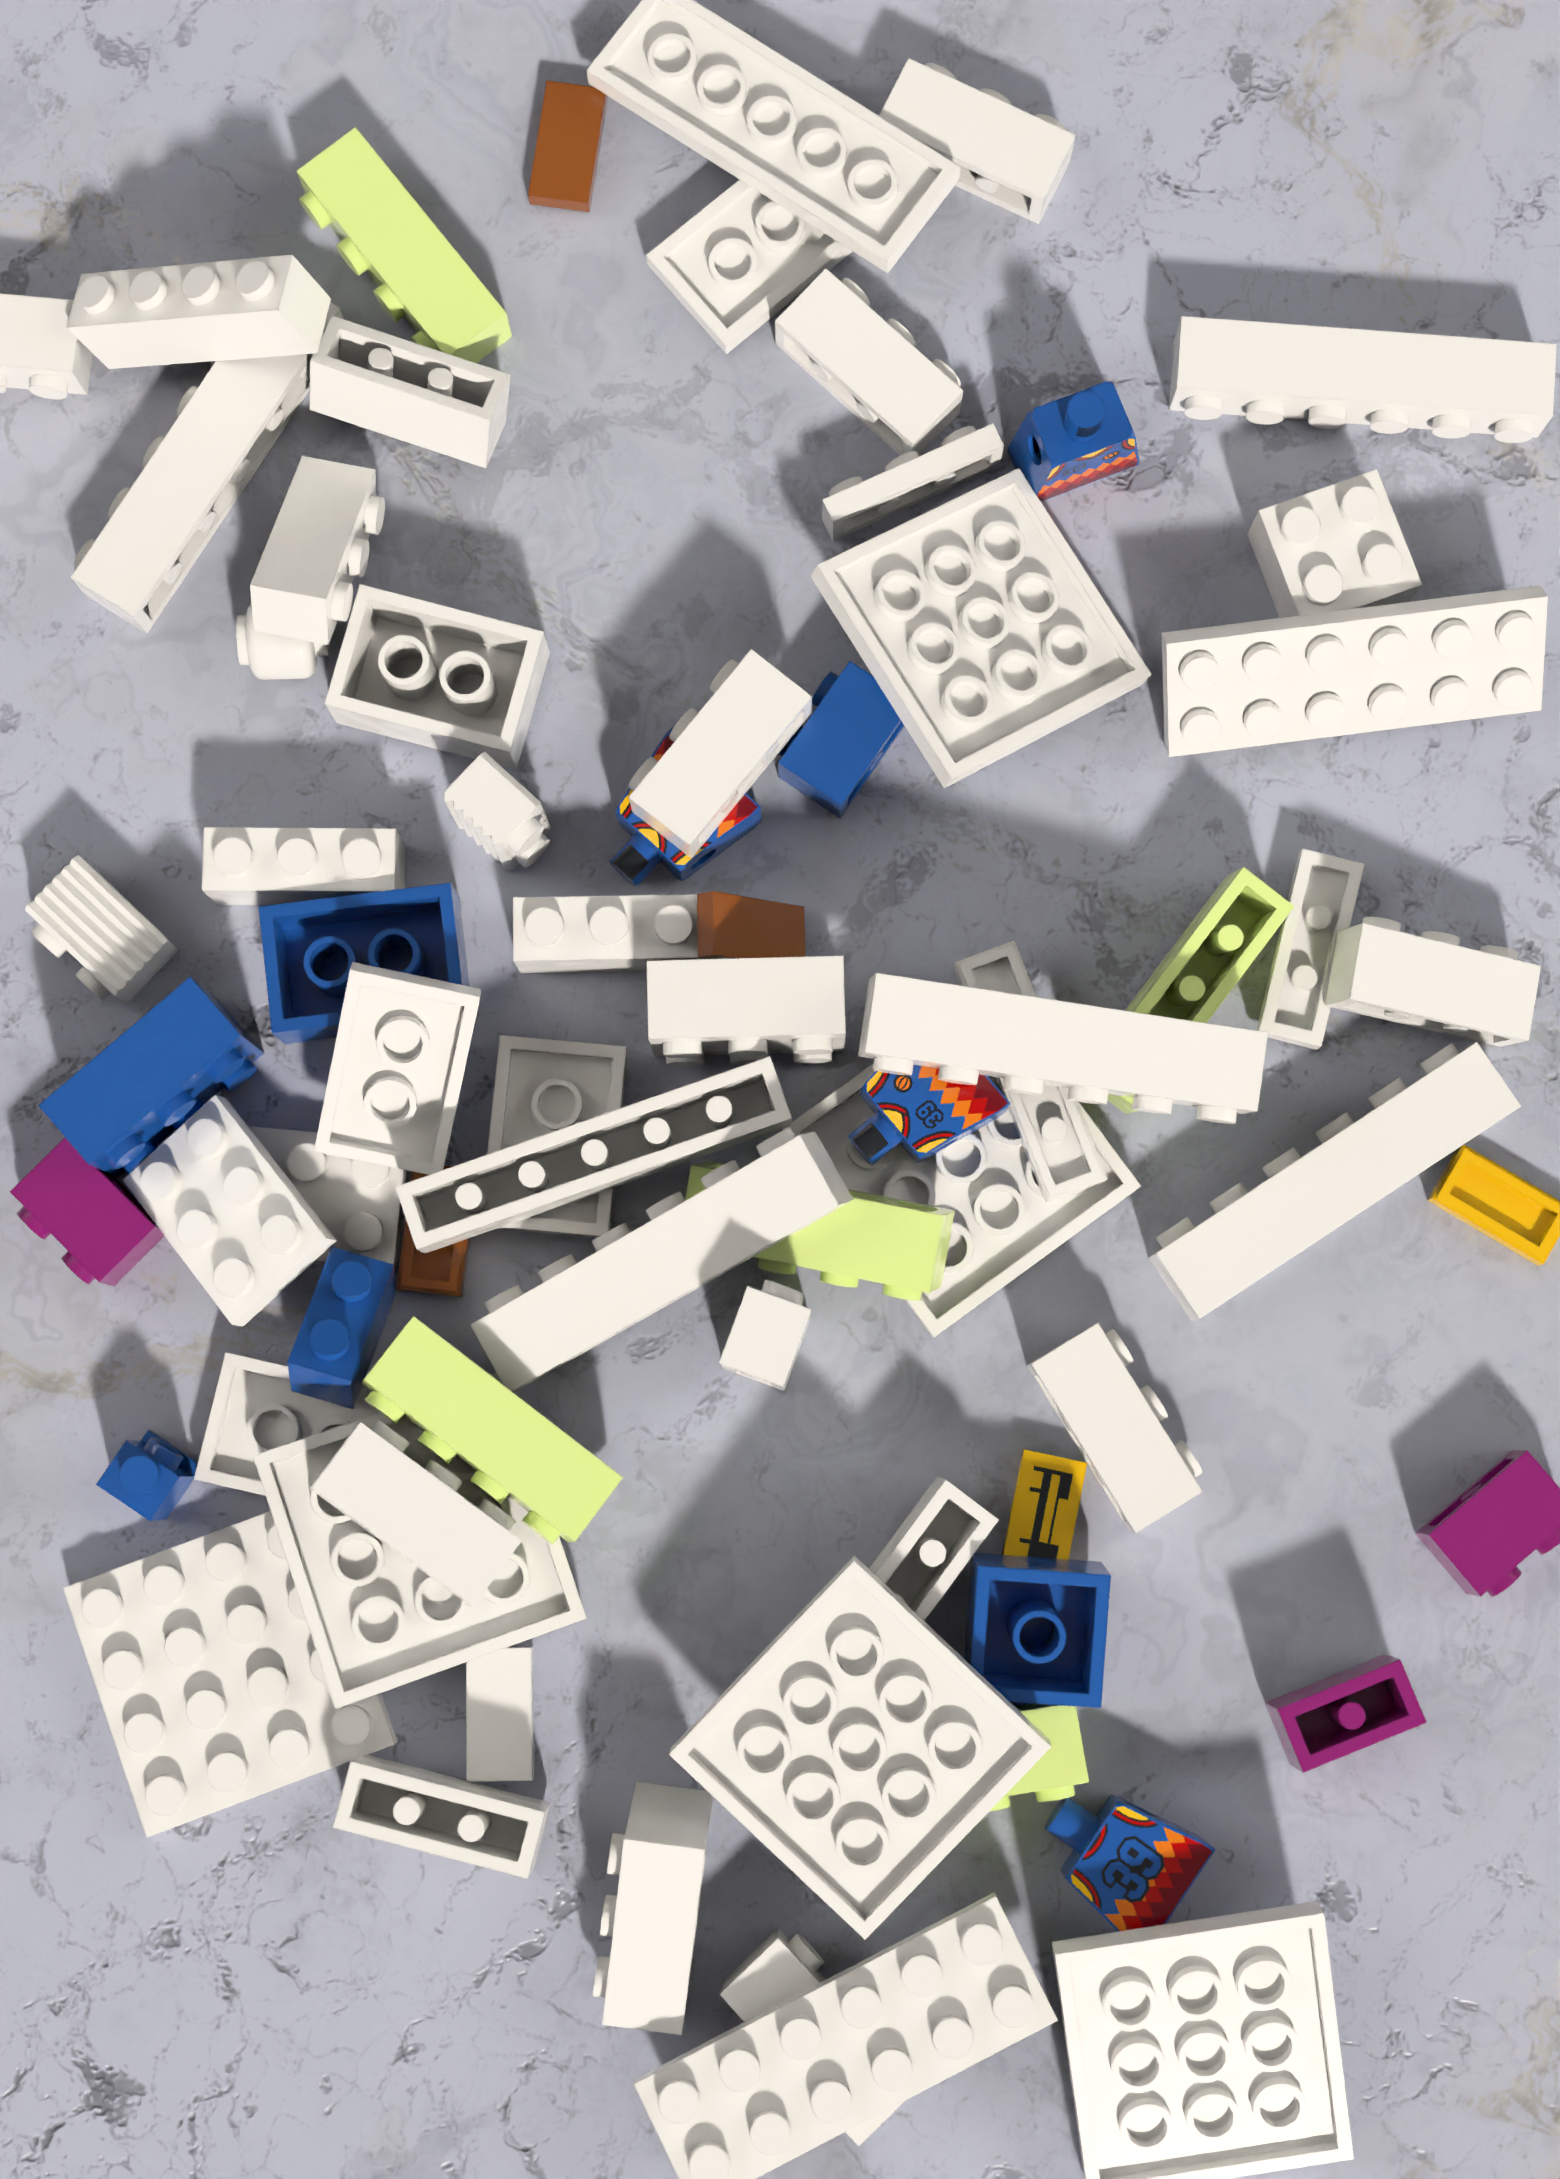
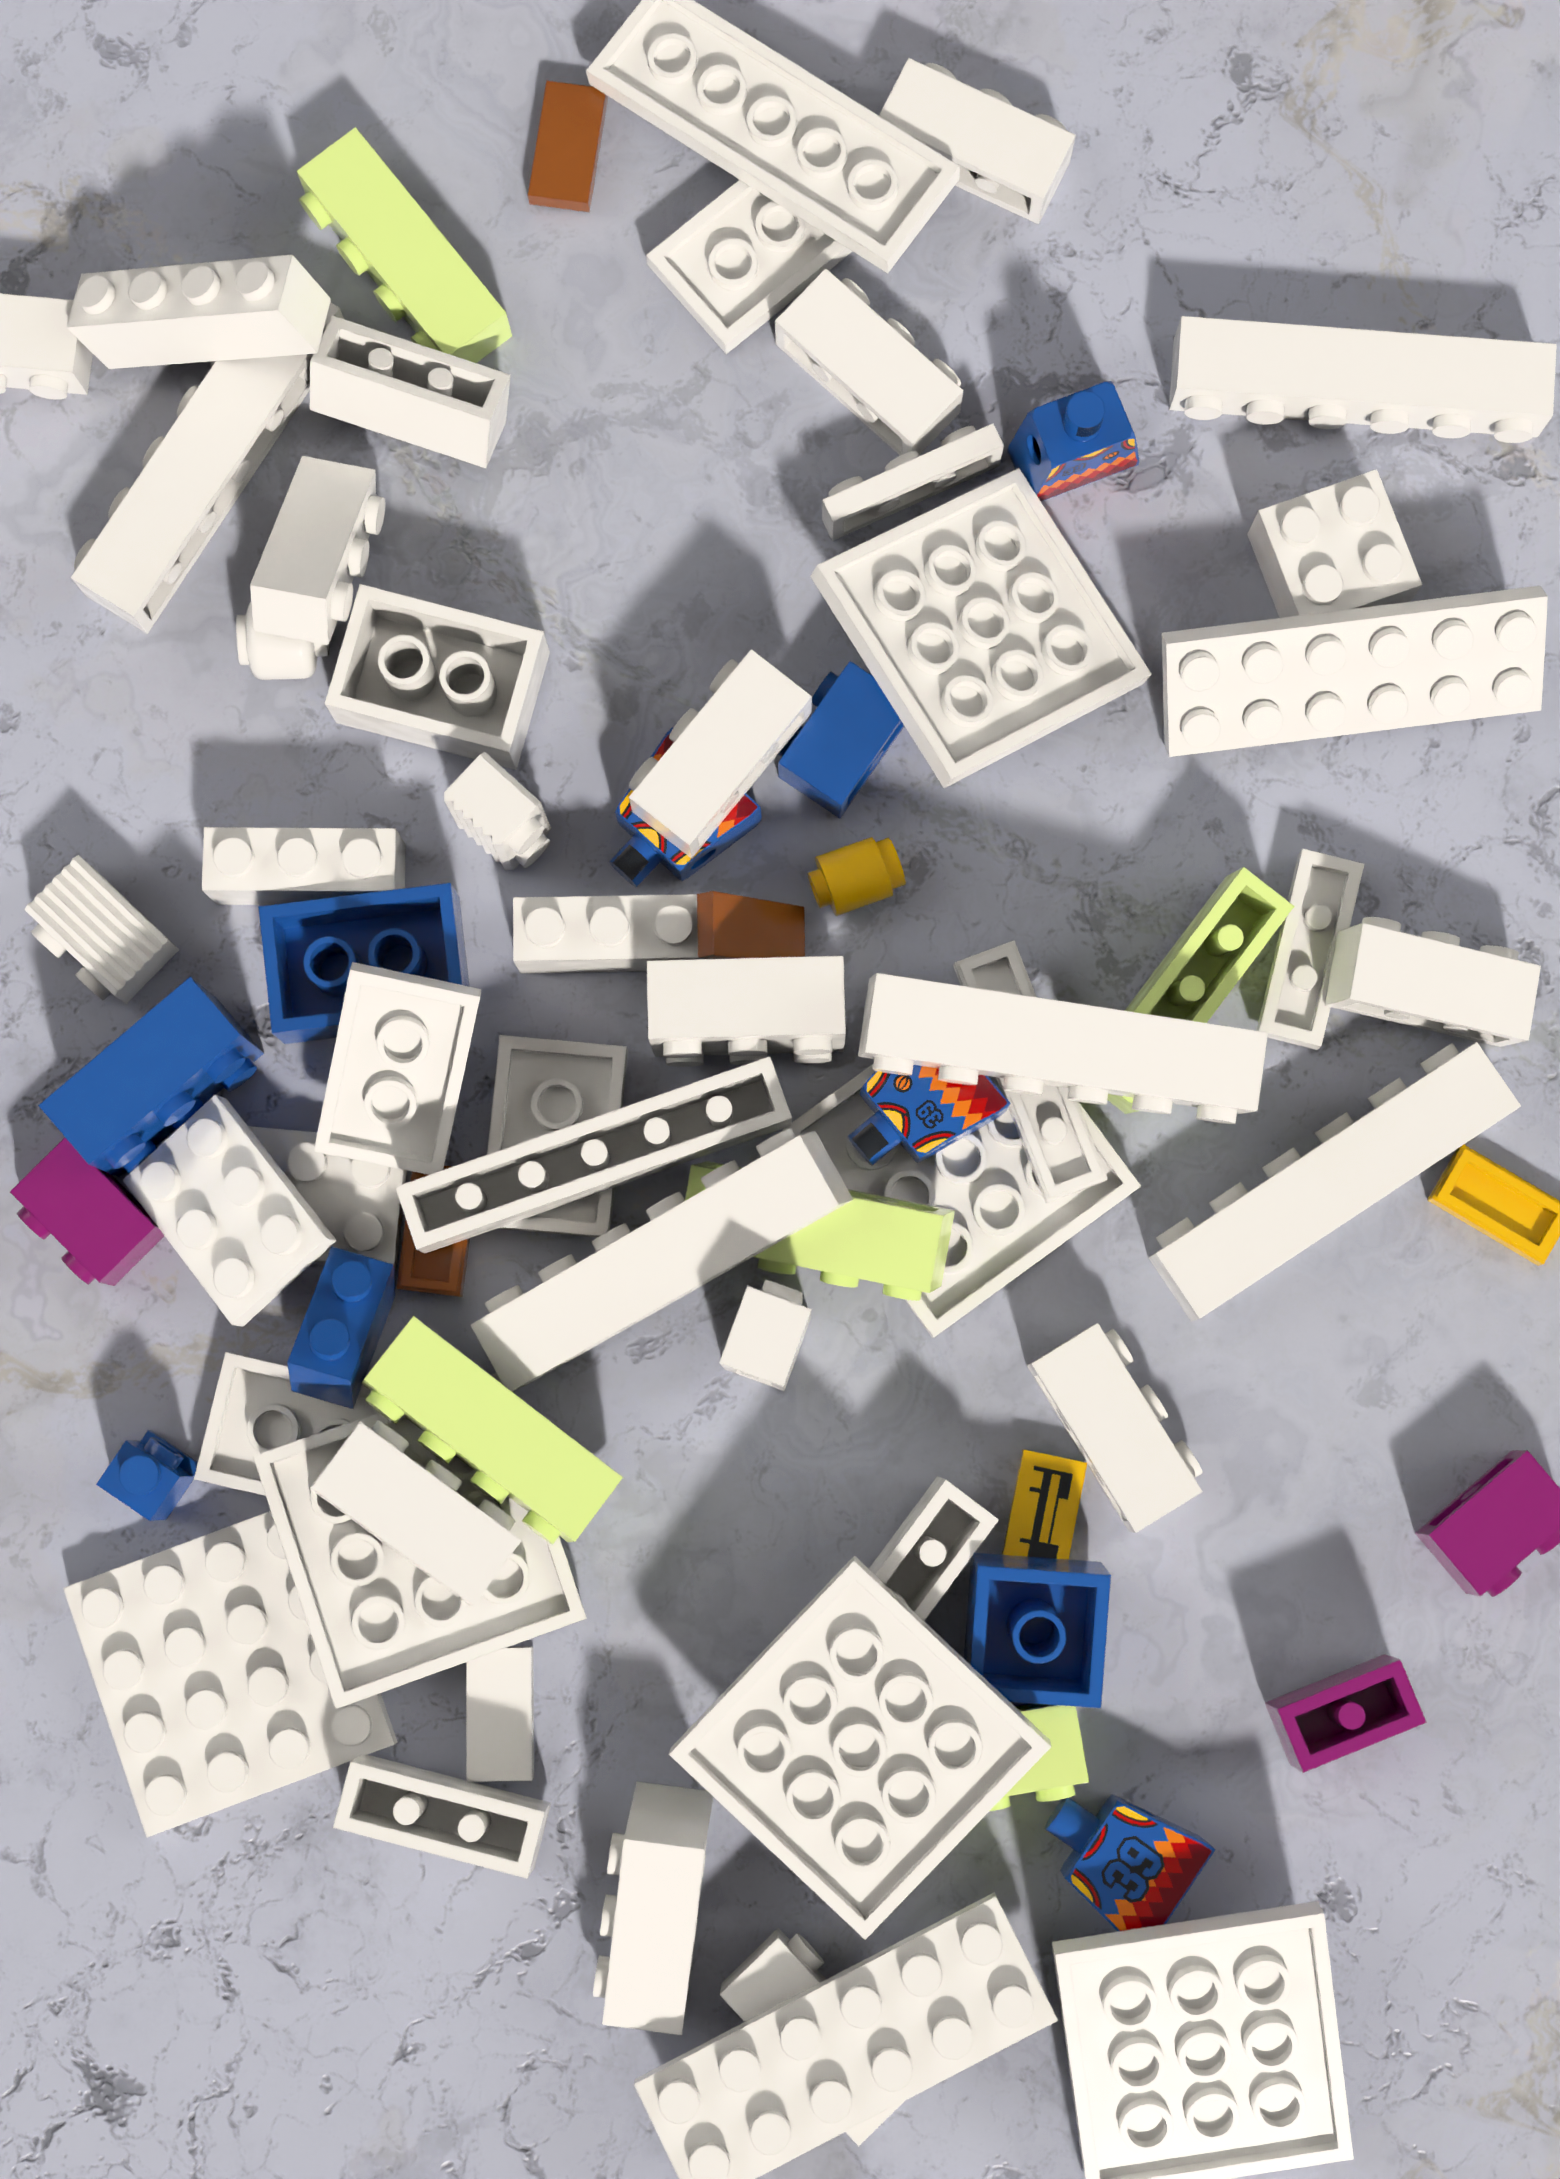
none -> yellow brick [807,837,906,916]

